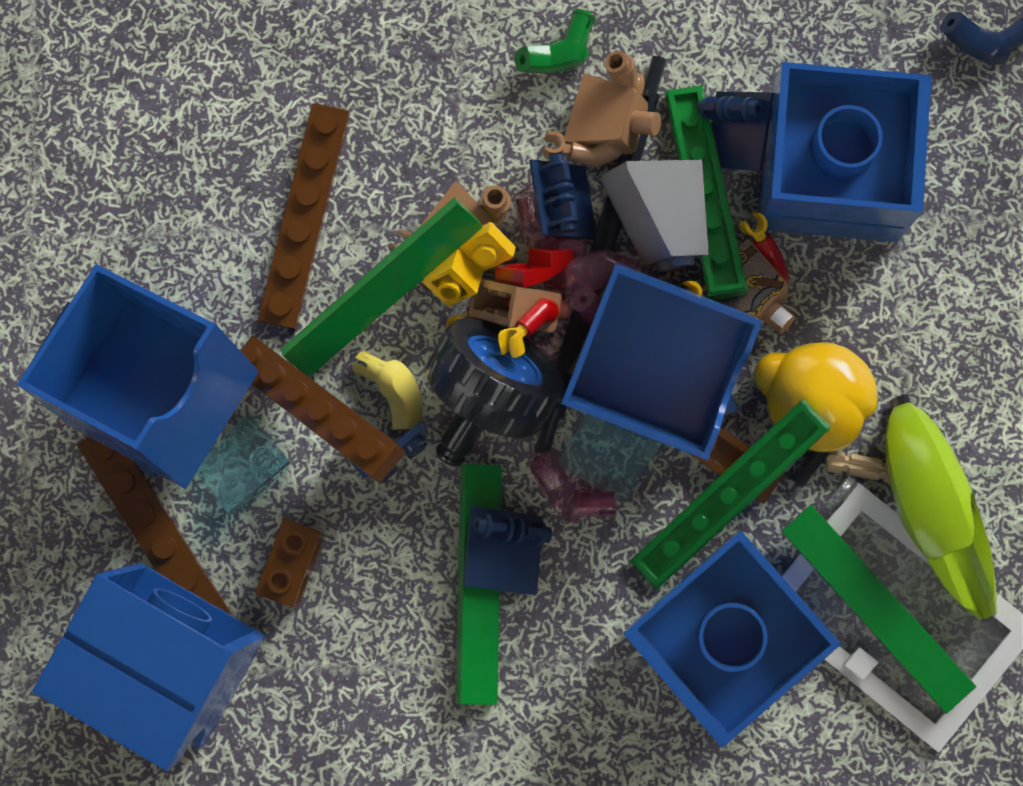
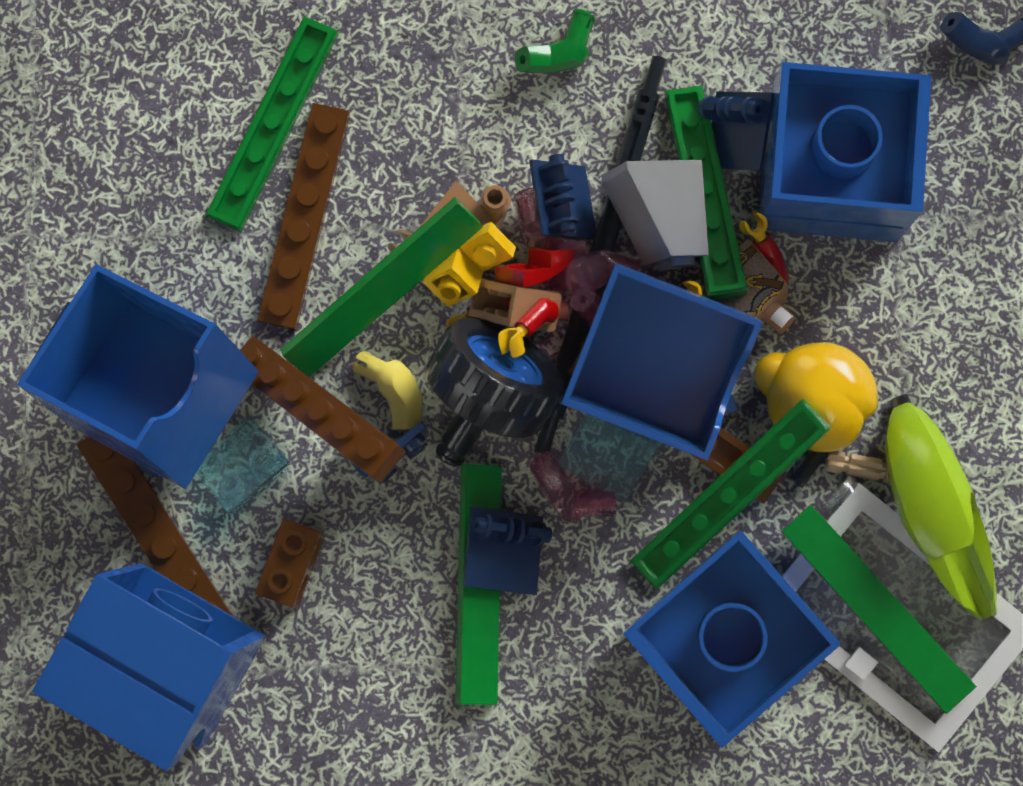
medium nougat torso [542,51,661,167] -> none
none -> green tile [205,16,339,233]

